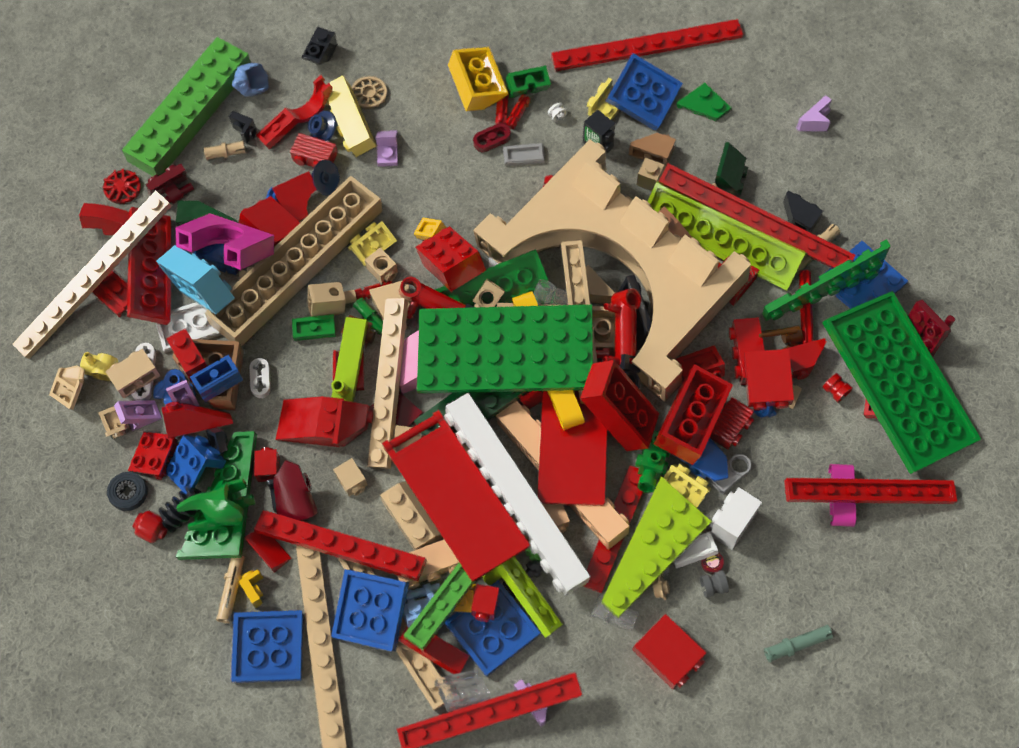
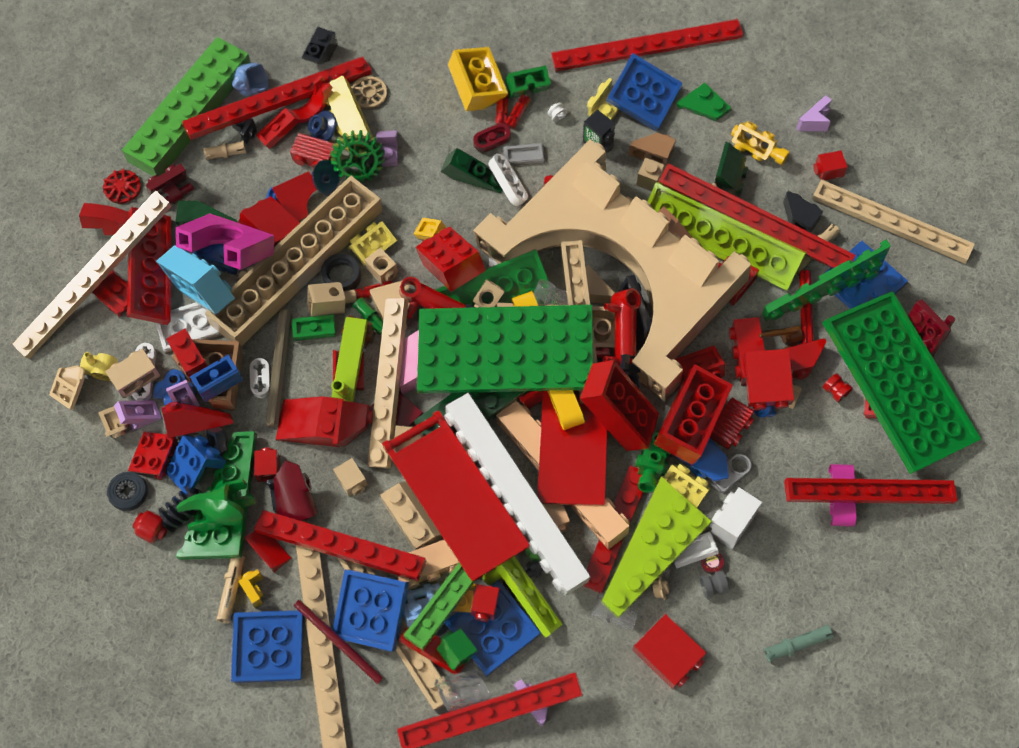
none -> red plate [182,56,372,140]
none -> dark tan axle [266,309,291,428]
none -> dark red piece [293,599,384,684]
none -> black tyre [321,254,361,291]
none -> green gear [330,130,385,184]
none -> green brick [437,628,478,671]
none -> dark green slope [440,147,507,194]
none -> white beam [489,154,528,207]
none -> yellow brick [731,121,790,165]
none -> tan plate [812,180,975,264]
none -> red brick [813,150,847,181]

